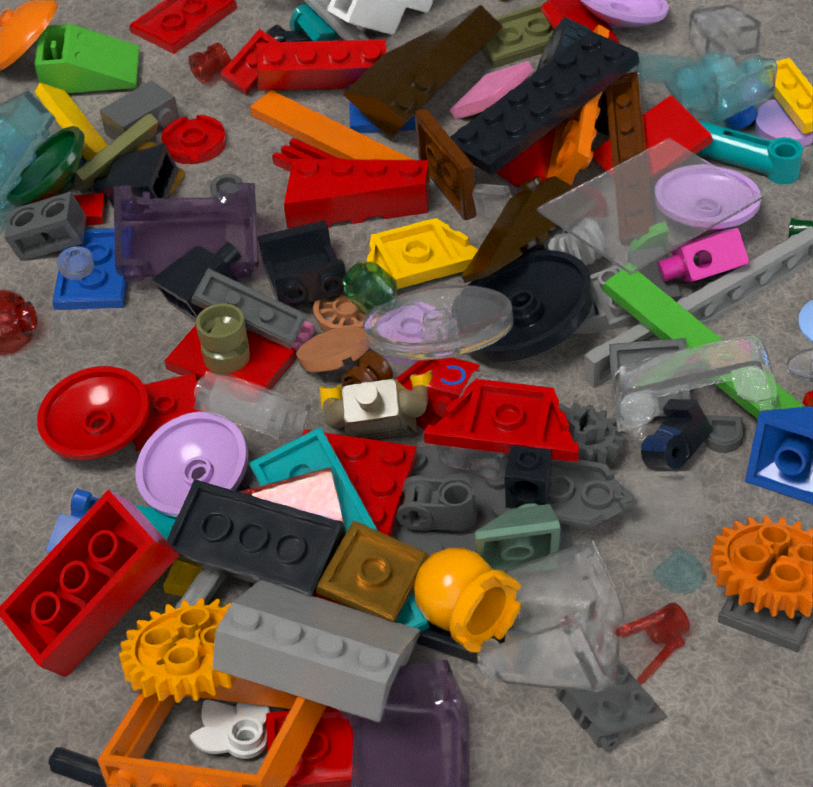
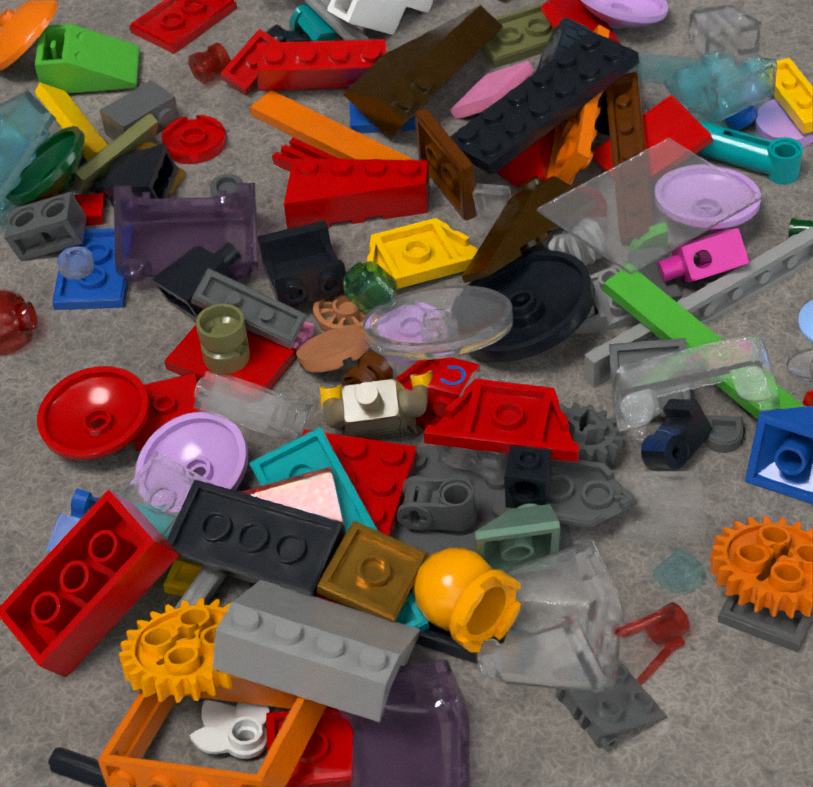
none -> clear tile [120,451,214,540]

